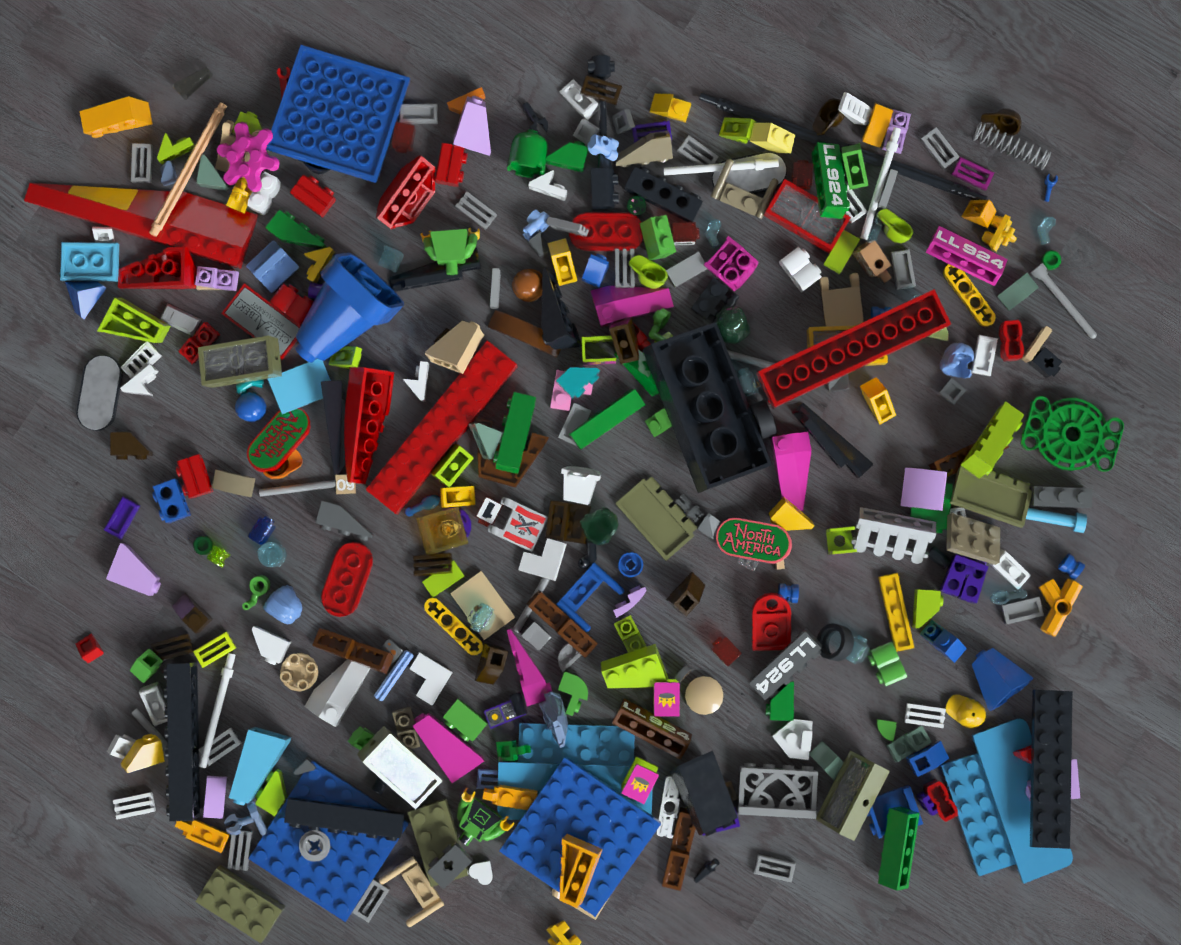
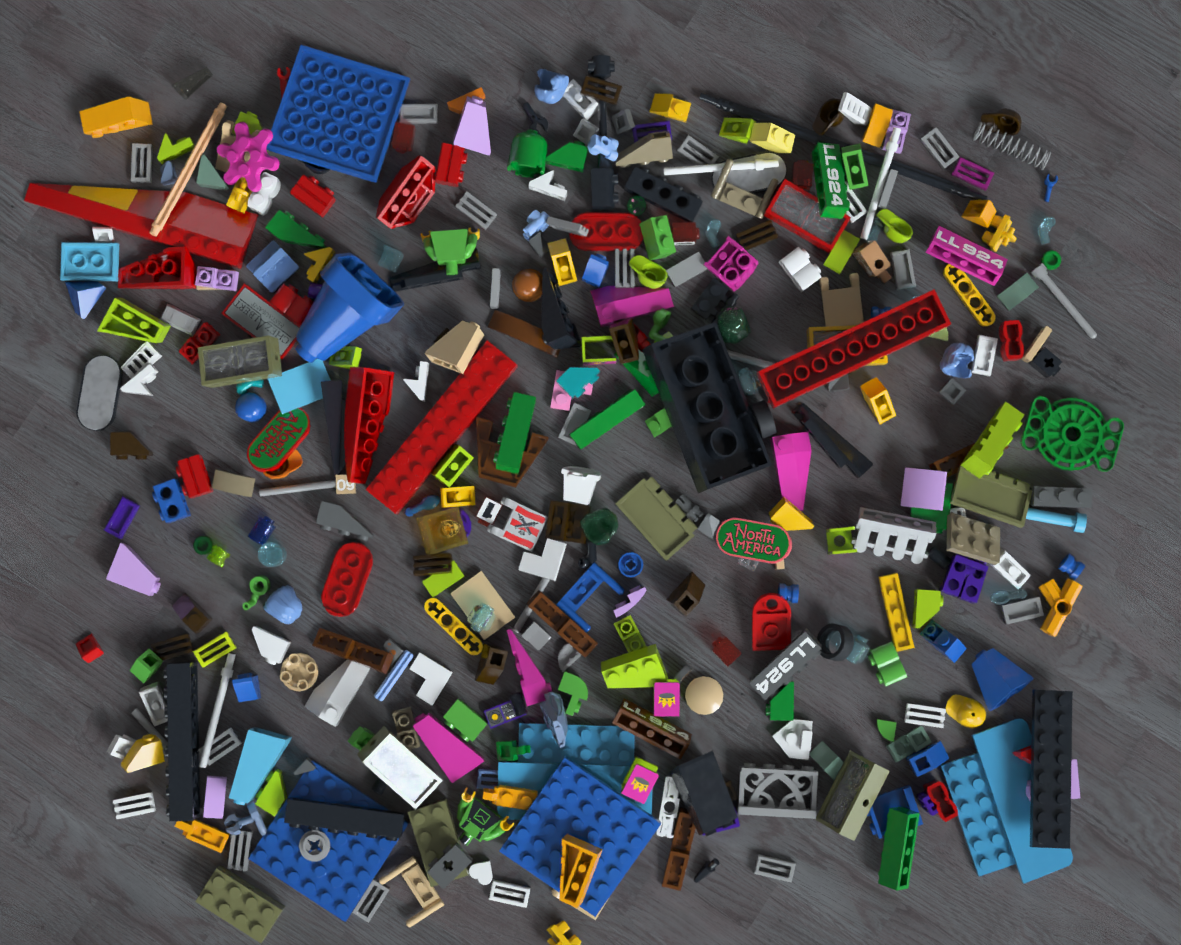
sand green slope [469,422,502,460] -> none
none -> slope [232,672,261,702]
none -> white tile [489,880,531,908]
none -> medium blue hair [534,69,569,104]
none -> dark brown tile [736,220,778,251]

